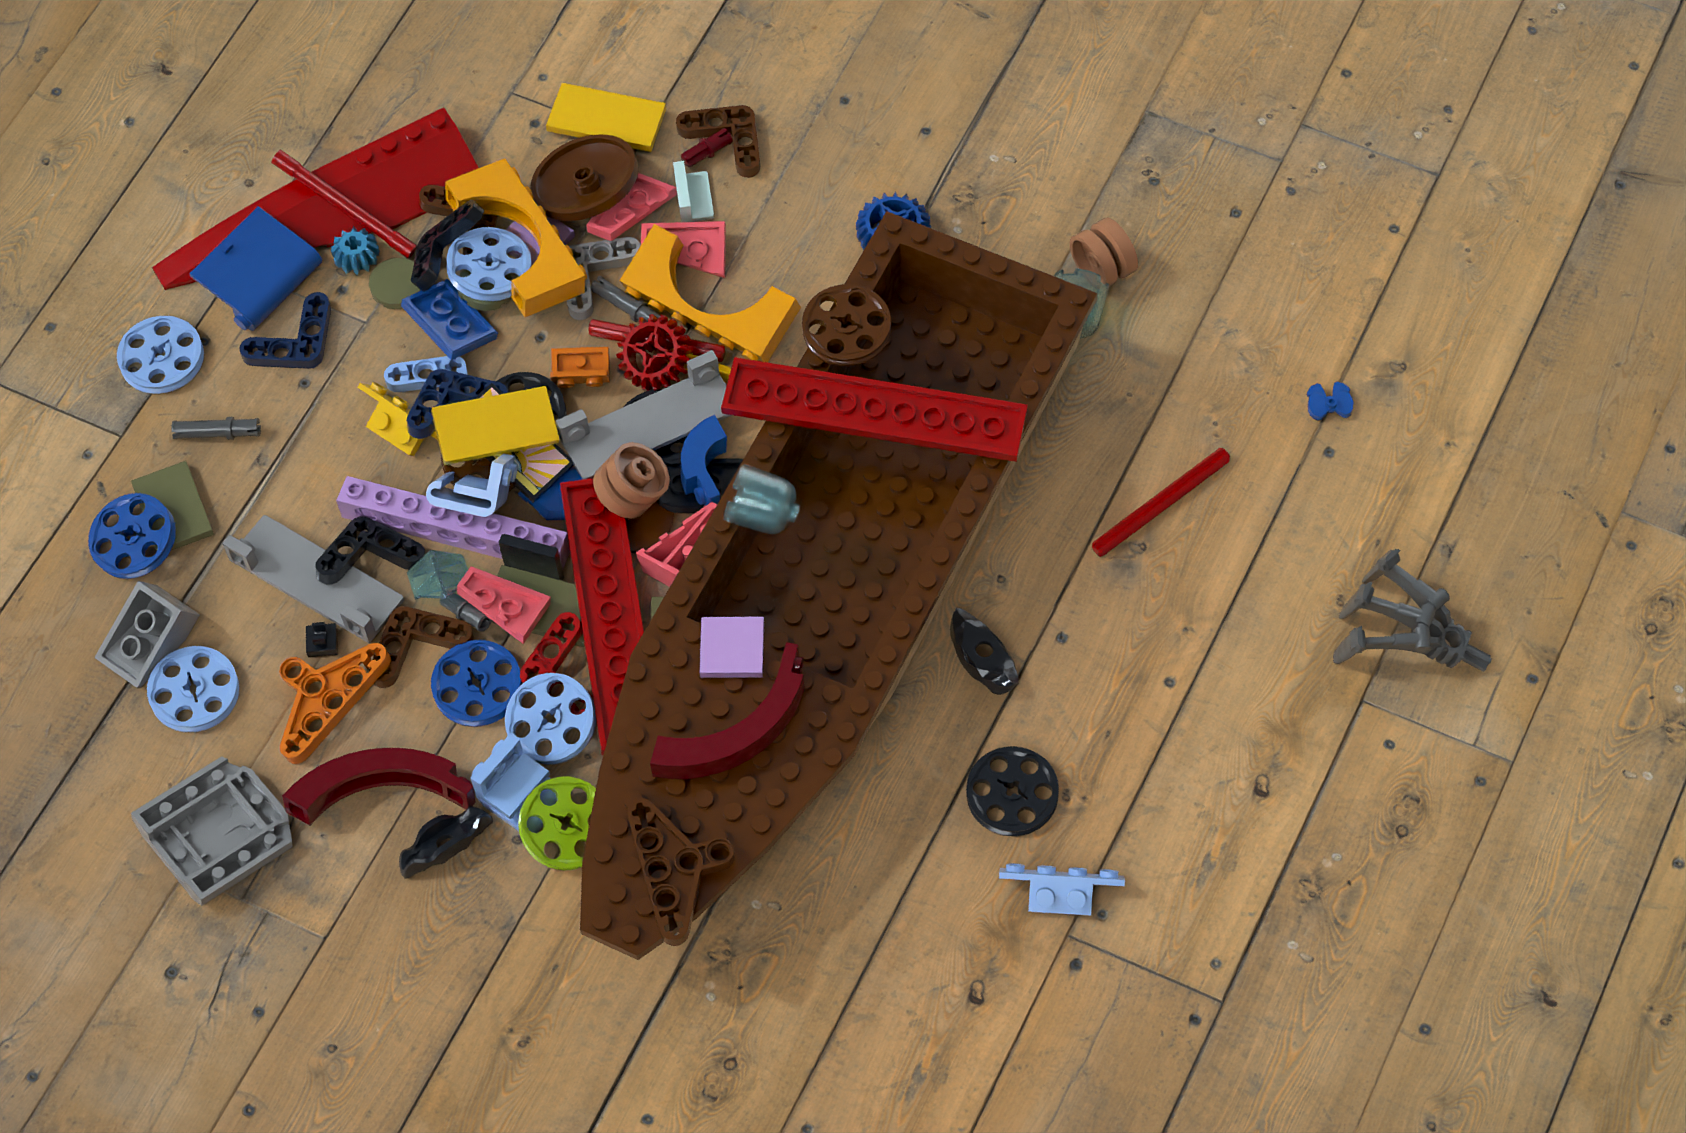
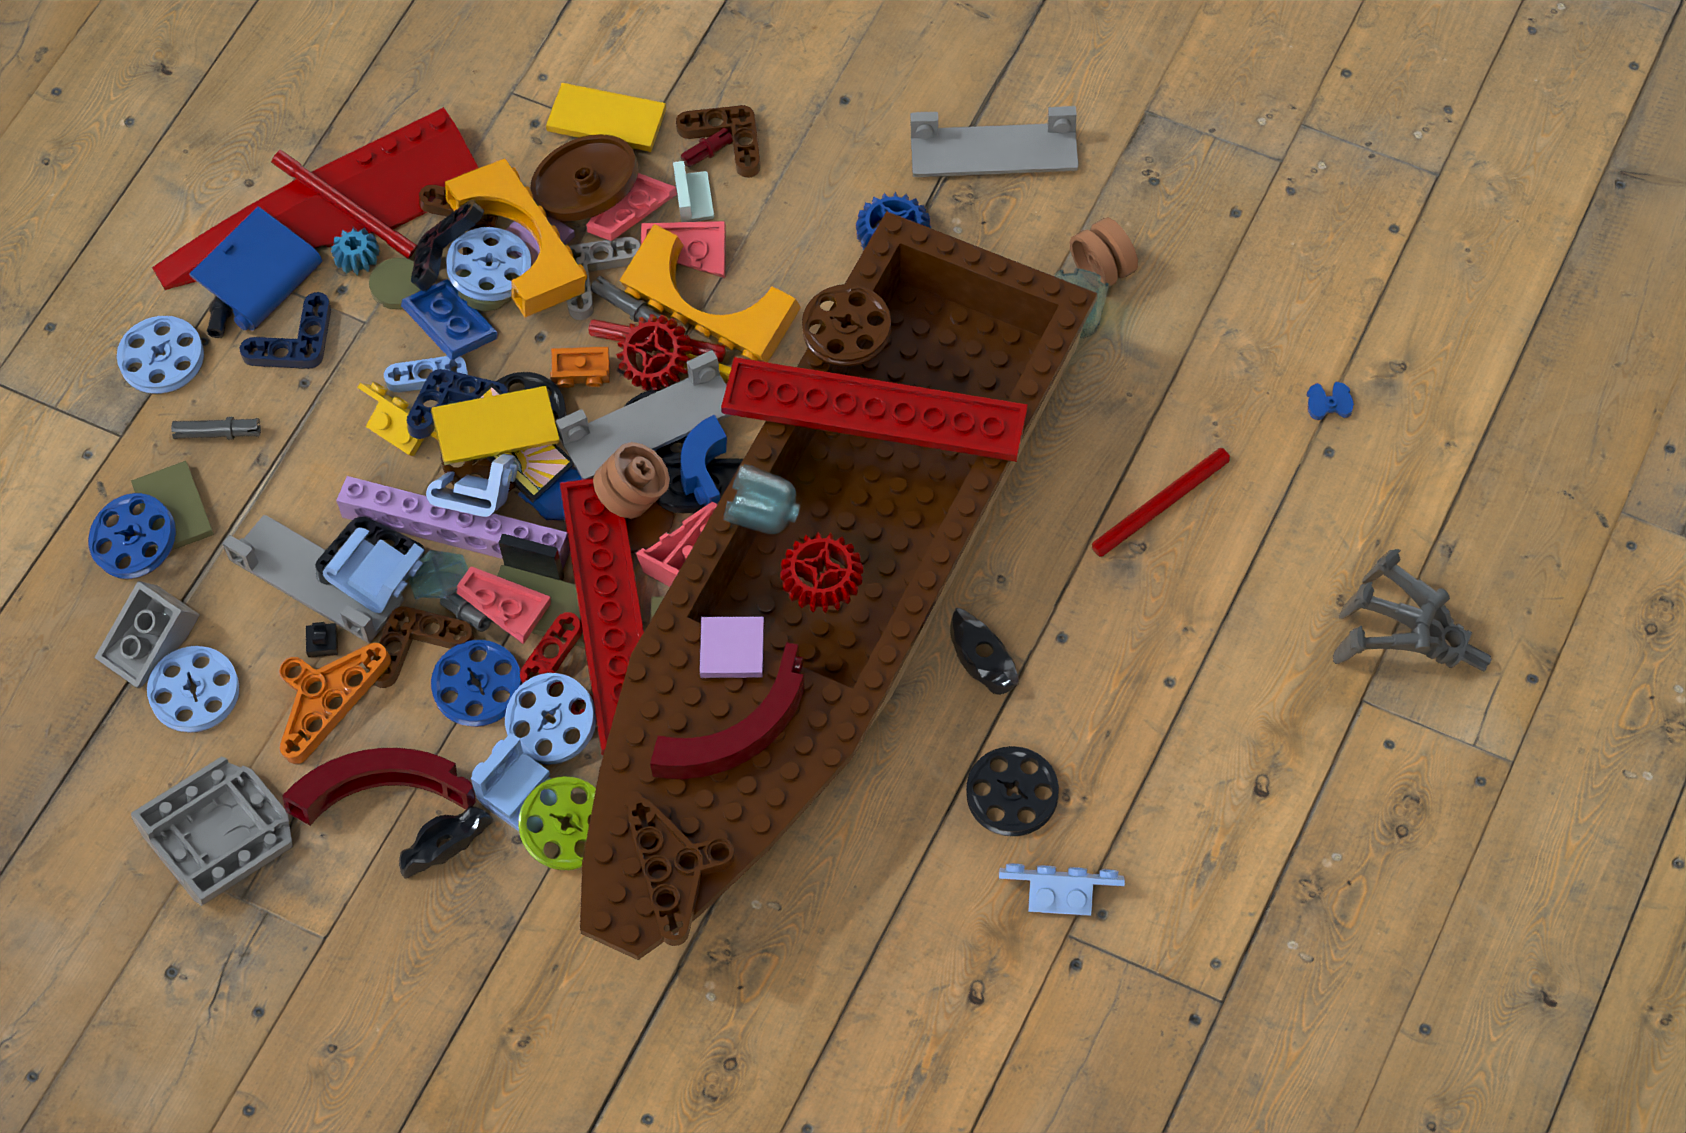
none -> black pin [207,296,232,338]
none -> light blue piece [323,528,424,613]
none -> red gear [780,532,864,614]
none -> light grey bracket [910,106,1078,177]

